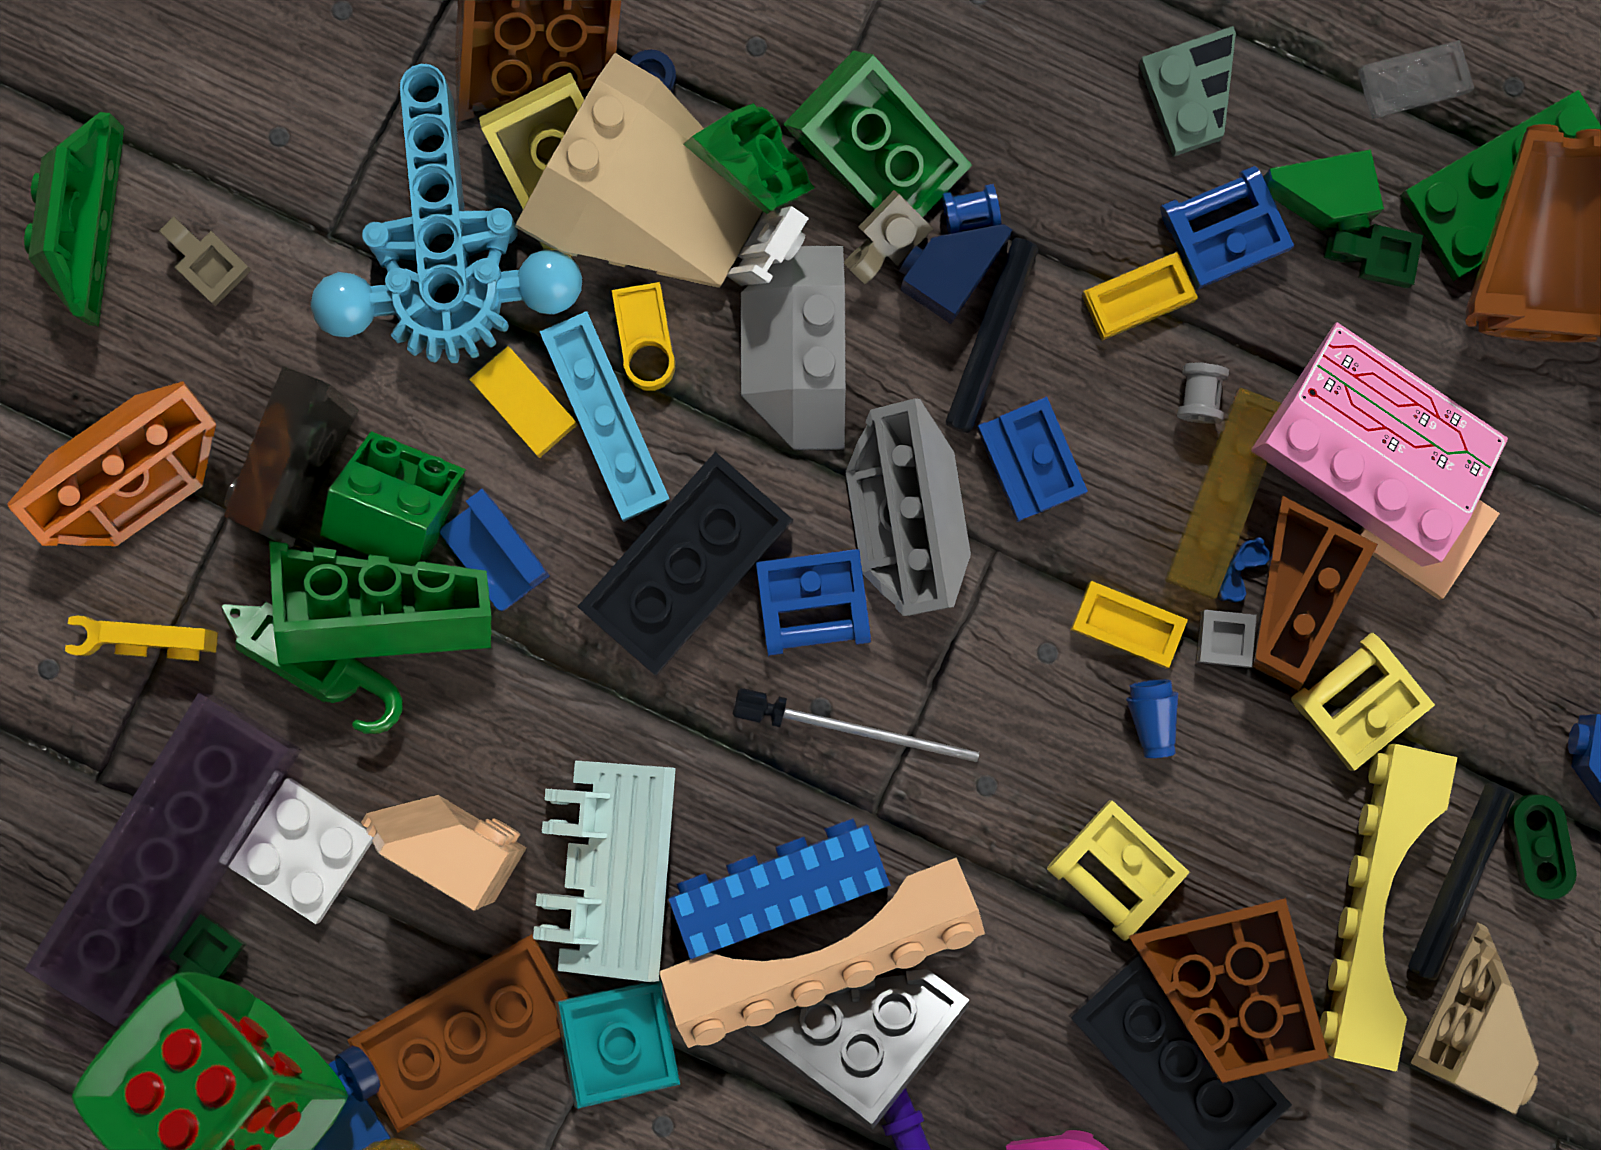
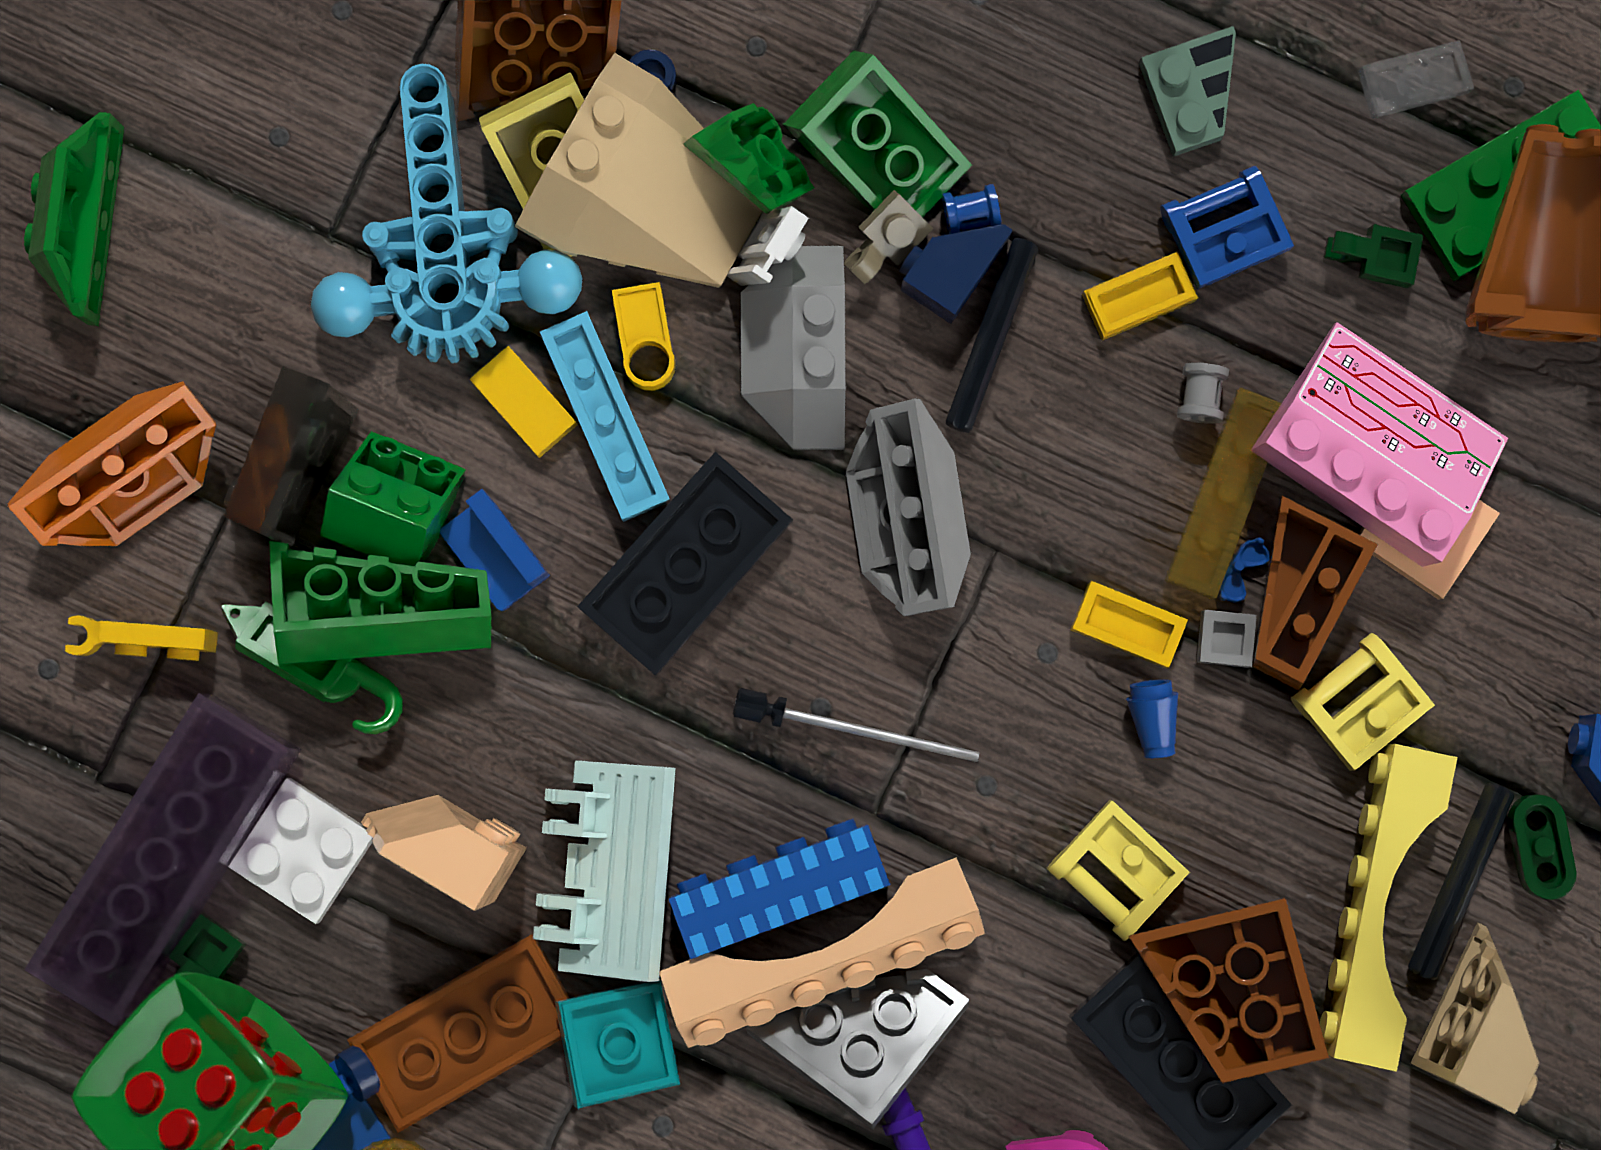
dark tan plate [160,217,252,306] -> none
blue plate [756,549,871,656] -> none
blue plate [977,397,1088,522] -> none
green slope [1263,149,1384,233] -> none

